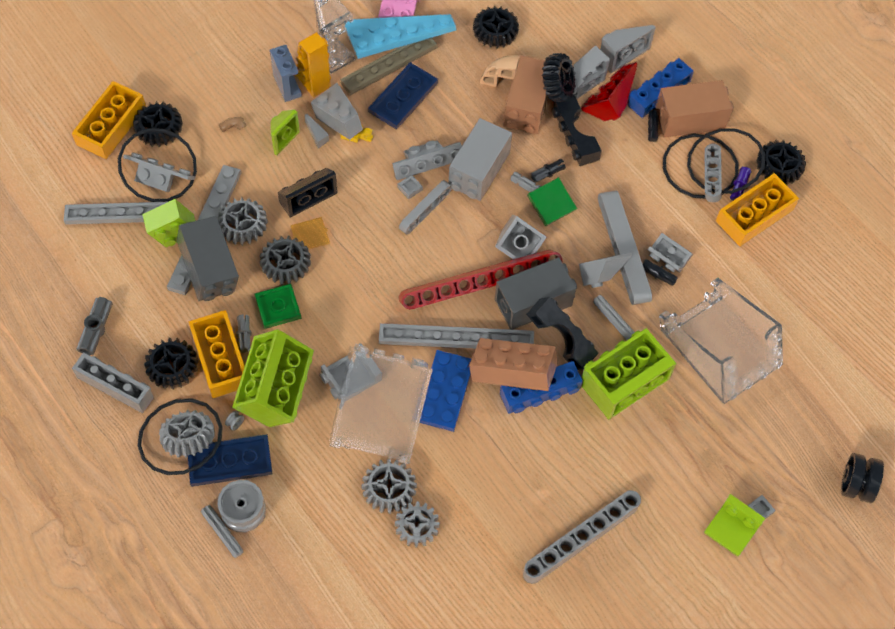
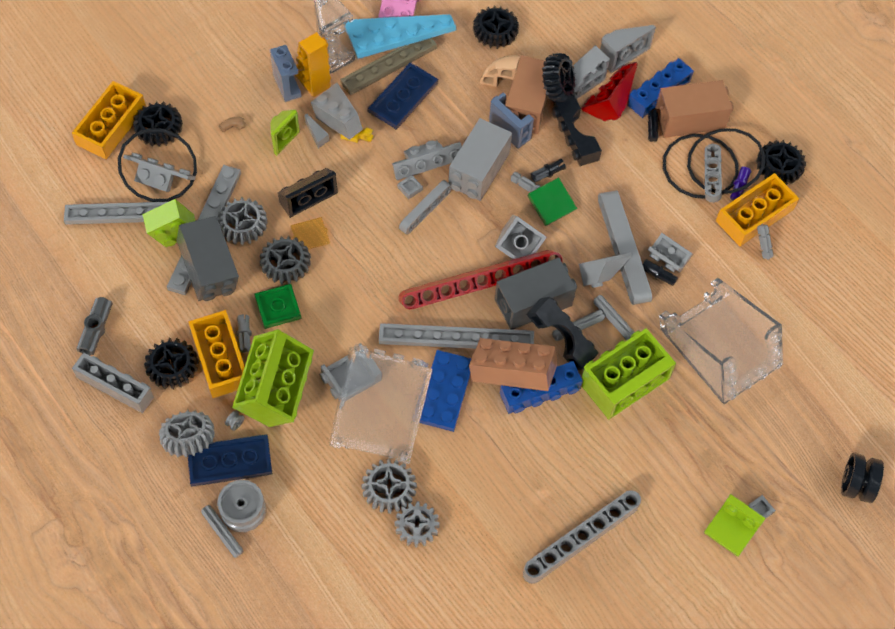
black piece [137,398,223,475] -> none
none -> sand blue panel [489,92,534,149]
none -> light grey axle [552,310,605,341]
none -> light grey axle [757,224,774,259]

